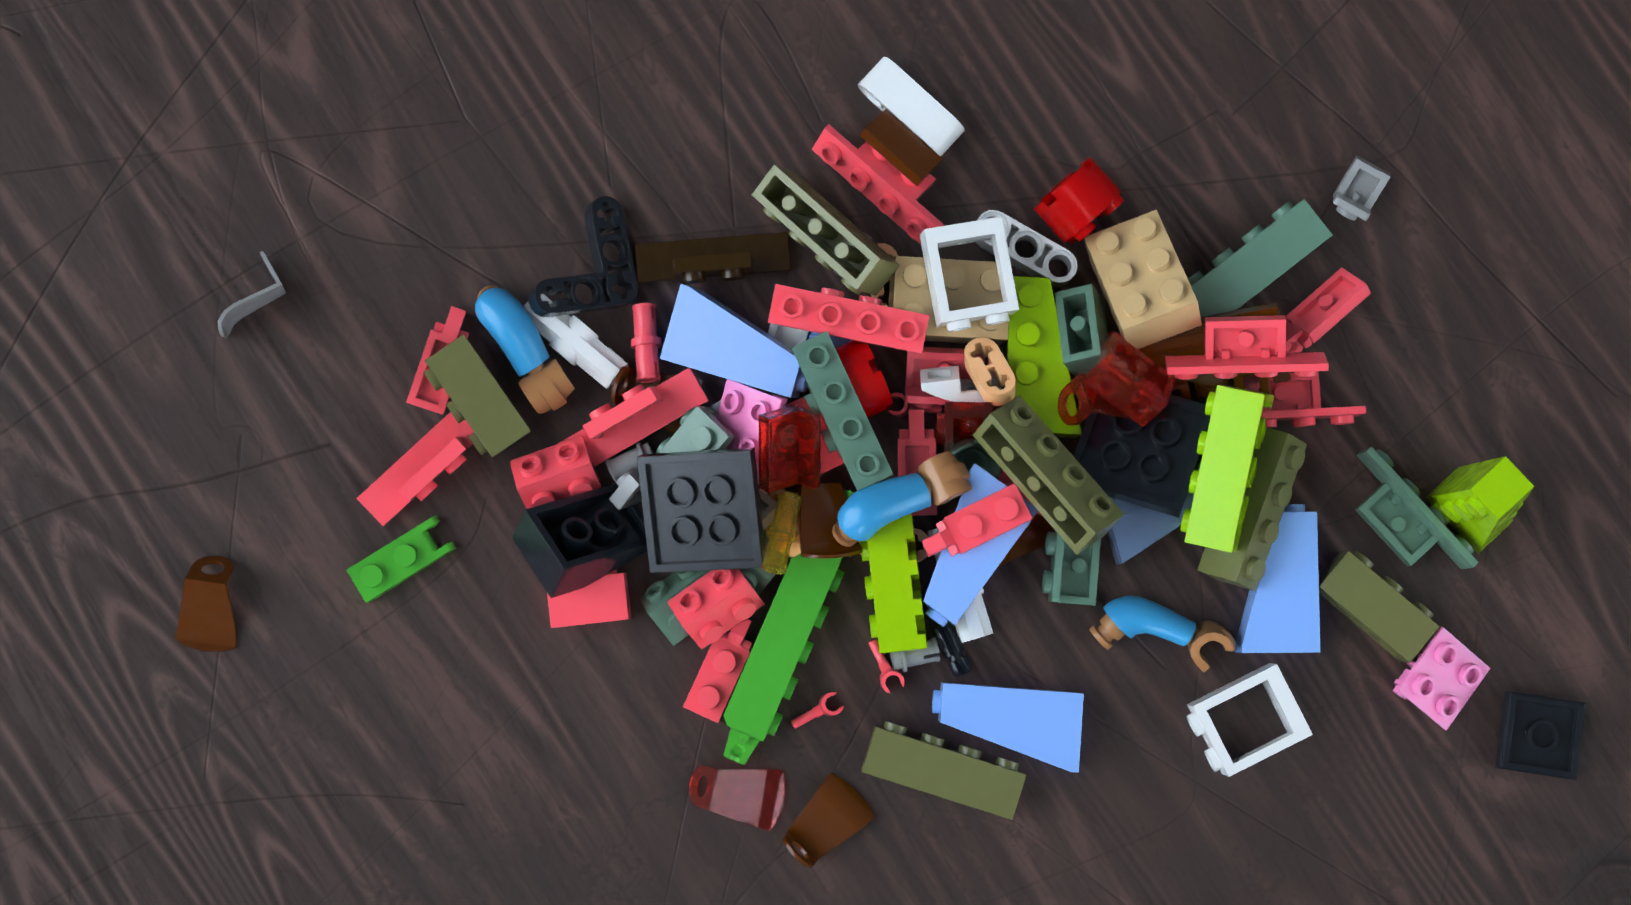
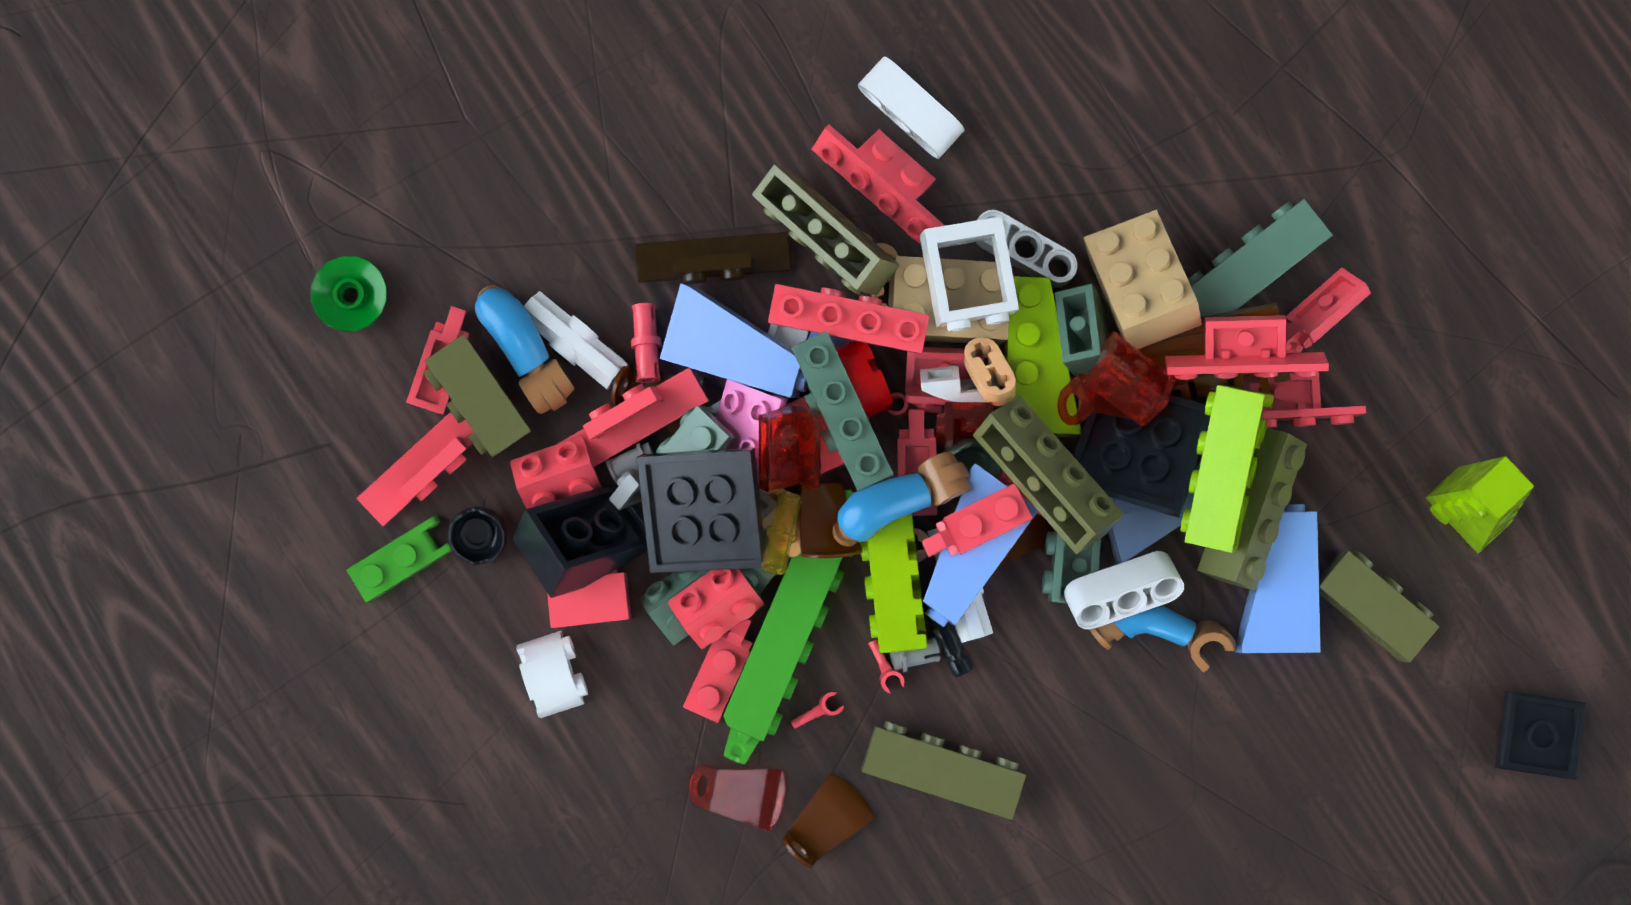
reddish brown piece [175,556,237,652] -> none
light grey piece [218,250,286,338] -> none
black beam [528,196,638,317] -> none
reddish brown tile [860,109,943,186] -> none
light blue slope [932,682,1084,773] -> none
red brick [1033,156,1124,245] -> none
white window [1186,663,1313,777] -> none
light grey bracket [1333,156,1391,221] -> none
sand green bracket [1354,447,1479,569] -> none
bright pink hinge [1392,626,1491,731] -> none
none -> green dish [310,256,387,332]
none -> black hair [448,506,507,565]
none -> white cylinder [516,631,588,718]
none -> white beam [1064,551,1184,629]

